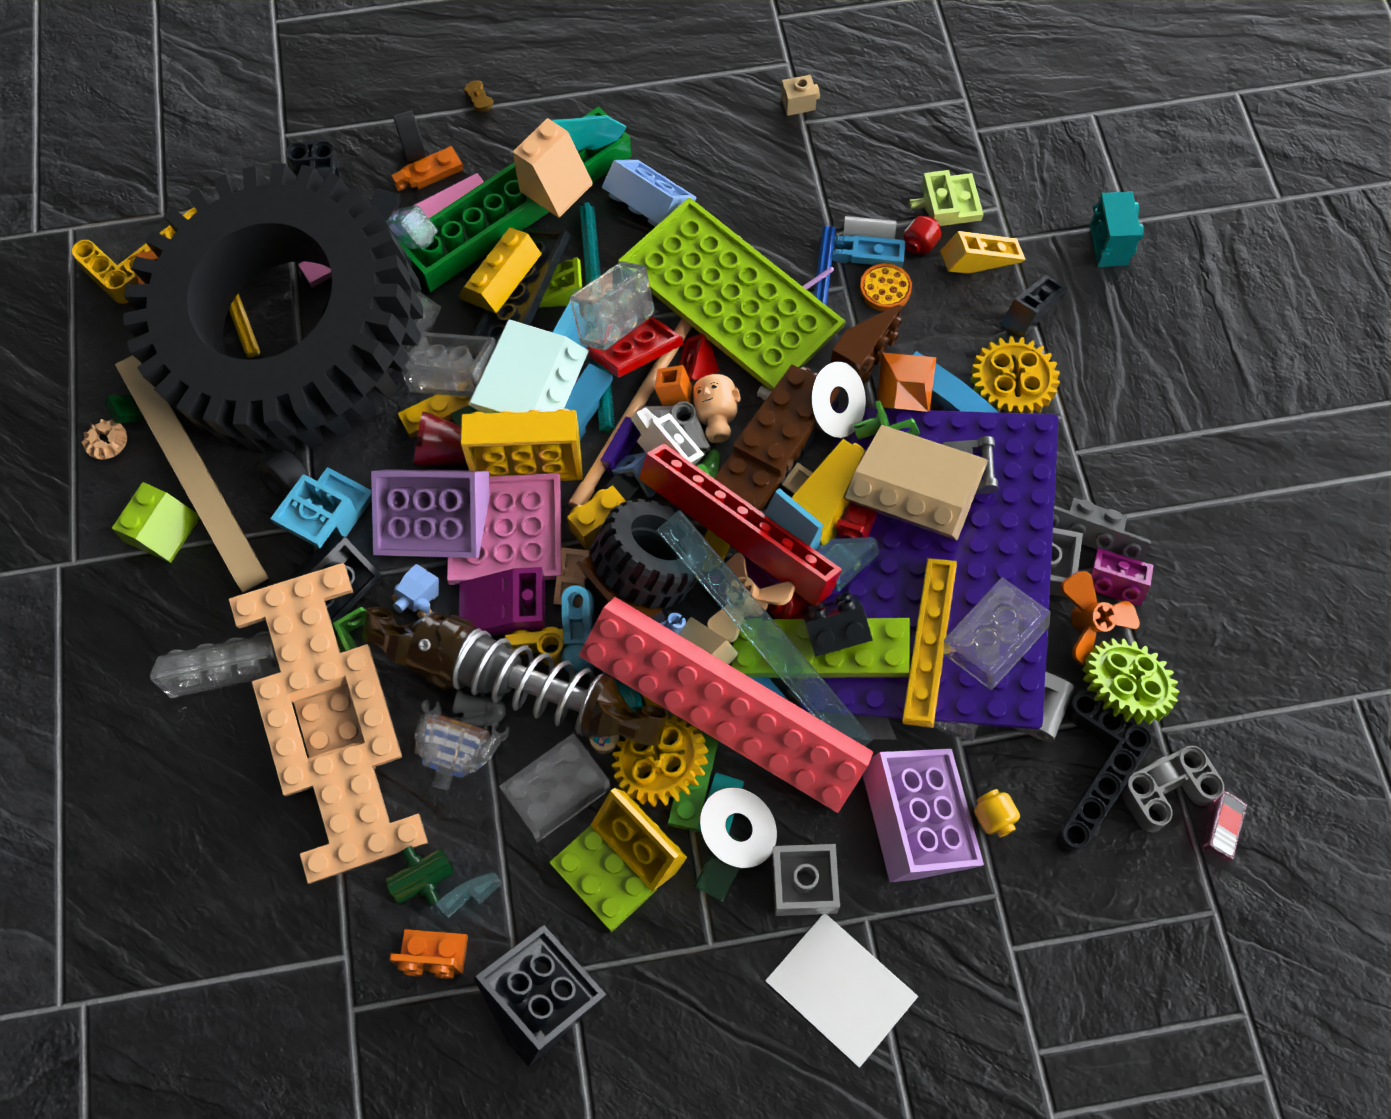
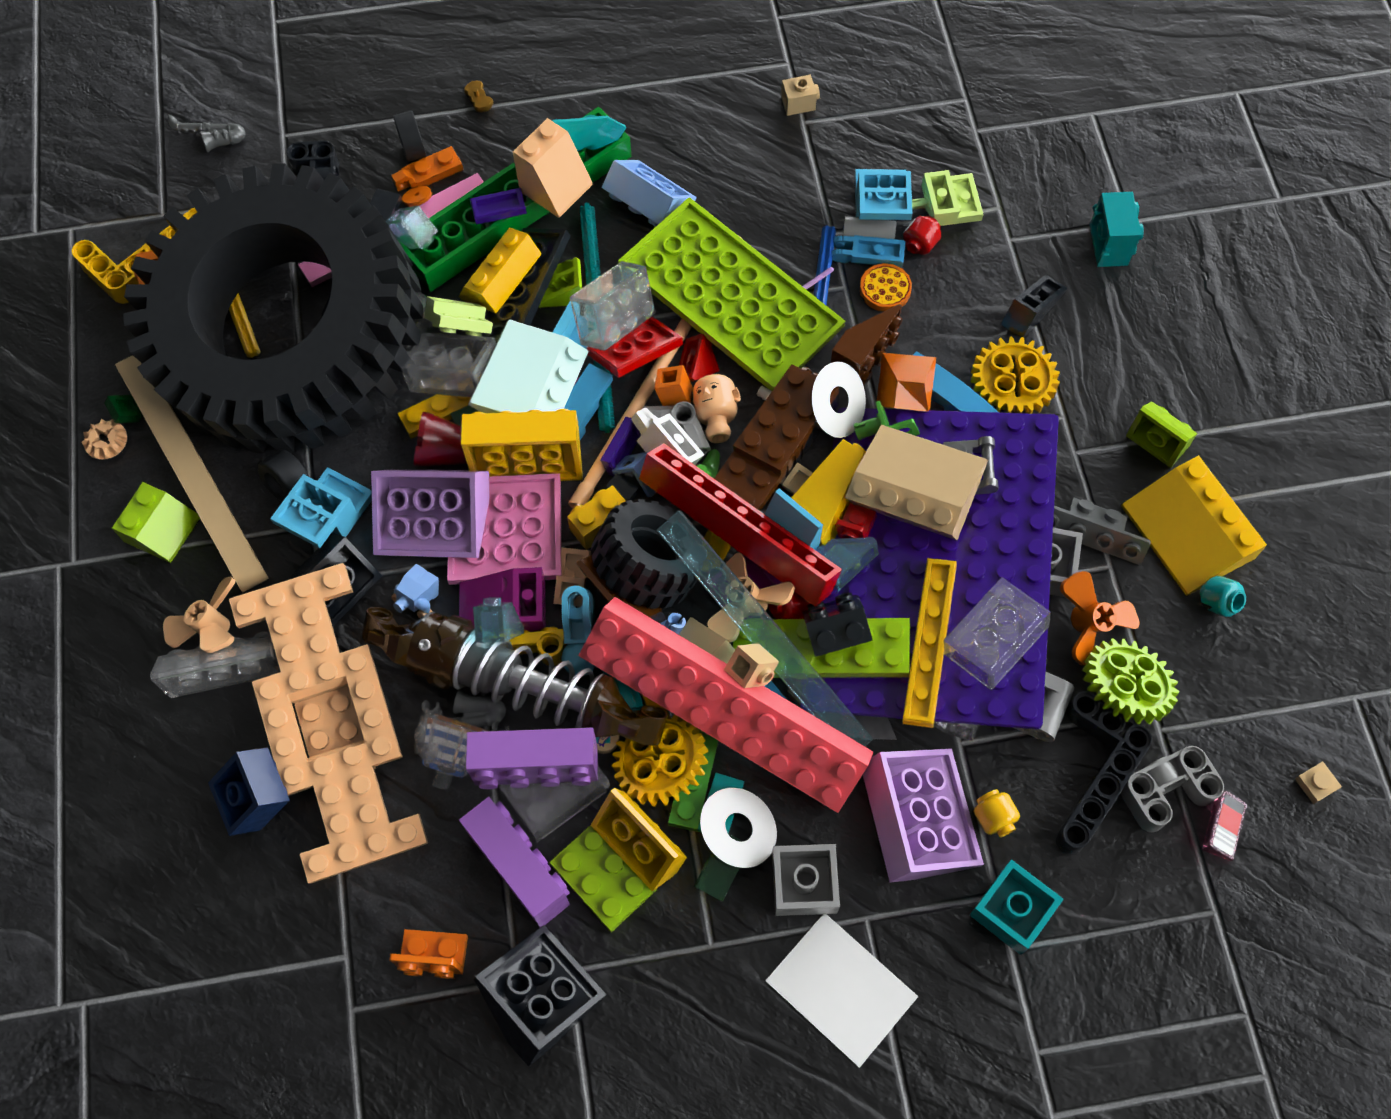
bright green bracket [333,607,366,653] -> none
dark green pin [386,846,455,906] -> none
clear light blue slope [436,873,502,918] -> none
yellow slope [940,231,1025,274] -> none
magenta bracket [1091,548,1153,606] -> none
none -> light nougat piece [163,577,235,653]
none -> dark grey piece [168,114,246,153]
none -> dark blue brick [208,748,290,836]
none -> orange wheel [402,186,432,207]
none -> yellowish green plate [424,296,493,337]
none -> medium lavender brick [459,797,570,927]
none -> medium lavender brick [466,728,598,789]
none -> dark purple tile [470,188,527,225]
none -> clear light blue slope [473,597,524,643]
none -> tan brick [724,643,779,689]
none -> medium azure bracket [855,169,912,220]
none -> teal brick [970,859,1064,955]
none -> yellow slope [1121,455,1267,596]
none -> lime slope [1126,402,1198,468]
none -> teal head [1200,576,1246,617]
none -> tan plate [1295,761,1342,804]

